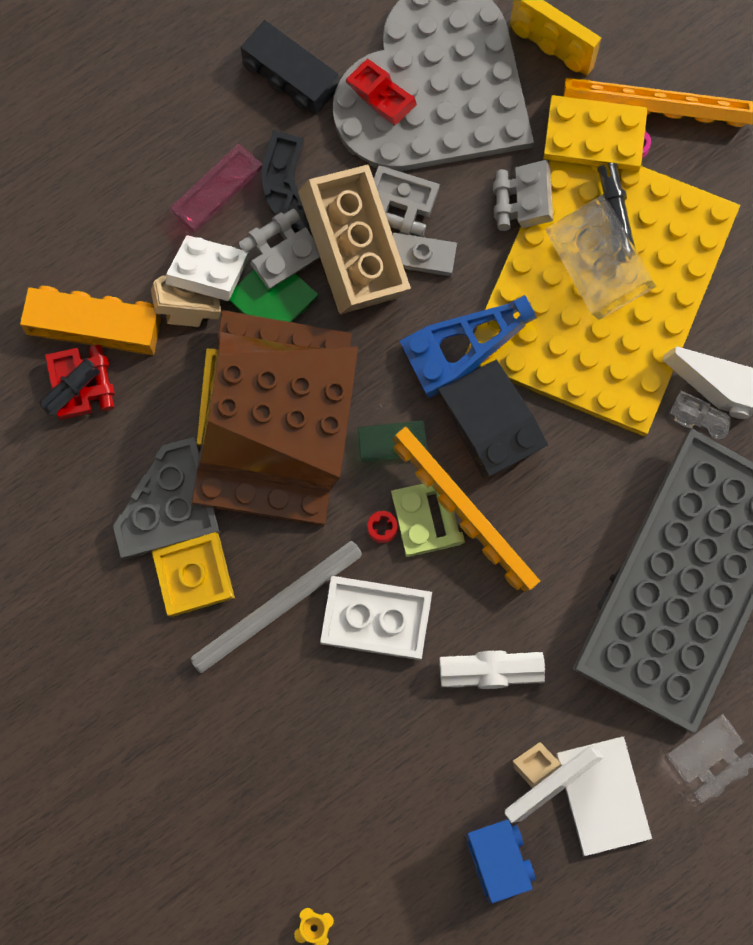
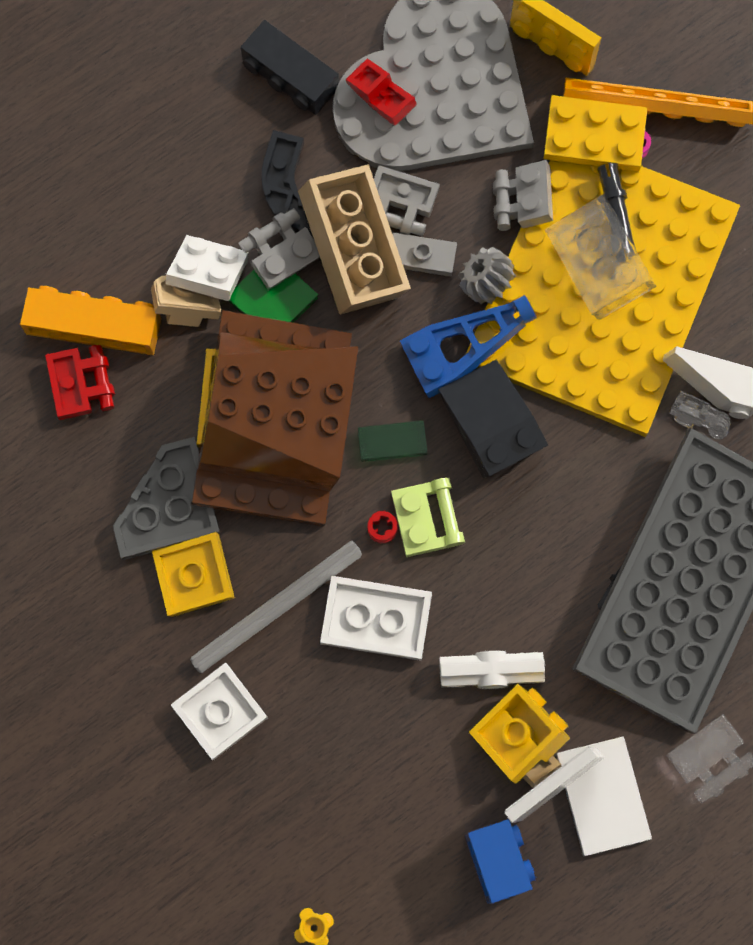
black axle [39,358,100,416] -> none
clear pink plate [170,143,262,233] -> none
light orange plate [392,426,540,592] -> none
none -> white plate [171,663,268,761]
none -> light grey gear [458,247,516,304]
none -> yellow plate [469,684,570,784]

